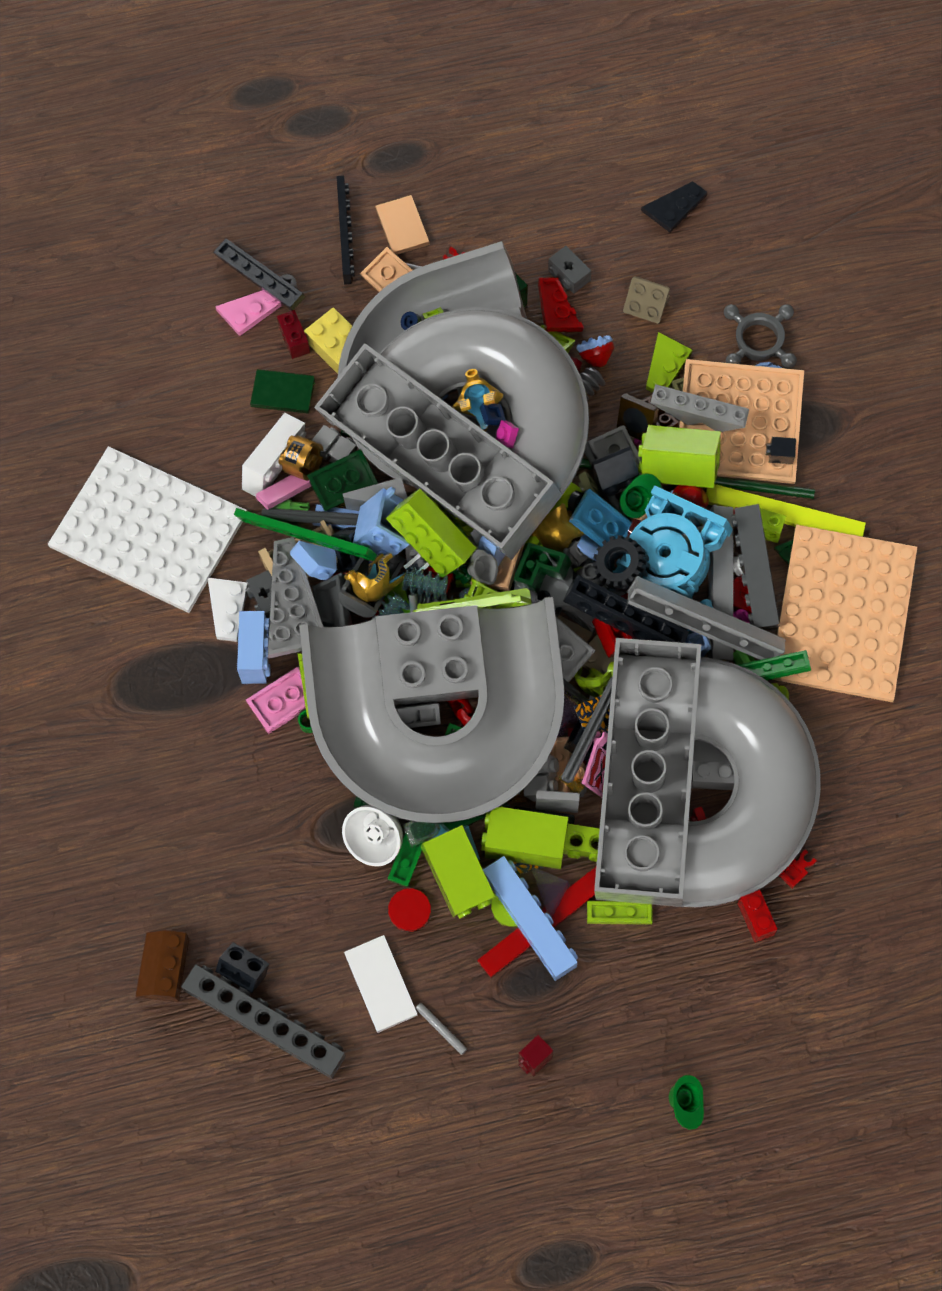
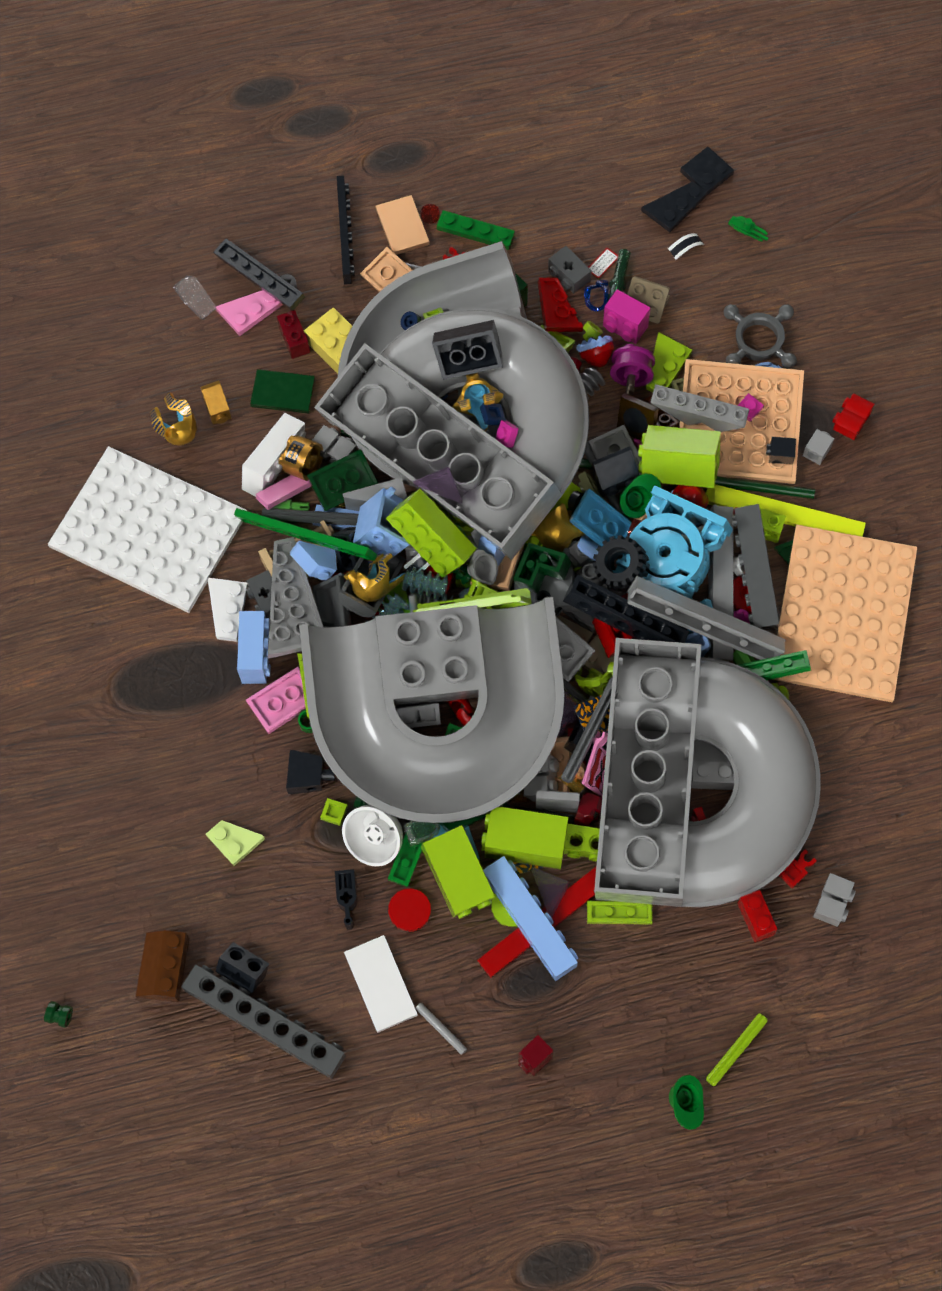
none -> dark green wheel [44,1001,73,1028]
none -> pearl gold piece [150,393,197,446]
none -> clear slope [173,275,216,320]
none -> pearl gold slope [200,381,231,425]
none -> yellowish green wing [206,820,265,866]
none -> black torso [286,750,336,794]
none -> lime plate [320,798,348,826]
none -> black piece [335,869,357,930]
none -> clear purple tile [413,467,463,504]
none -> clear red tile [421,204,440,224]
none -> black slope [432,320,503,380]
none -> green plate [437,210,515,250]
none -> dark red rock [574,793,602,826]
none -> lime tile [583,321,603,341]
none -> clear blue piece [584,280,608,312]
none -> white sticker [588,248,620,279]
none -> dark pink brick [603,289,650,344]
none -> clear green pin [606,249,631,302]
none -> magenta wheel [610,344,655,396]
none -> sticker [668,233,704,259]
none -> black plate [680,147,734,195]
none -> lime axle [706,1013,768,1086]
none -> green piece [728,216,768,241]
none -> dark pink plate [737,393,764,422]
none -> light grey brick [803,429,834,465]
none -> light grey piece [813,873,856,927]
none -> red brick [832,393,875,440]

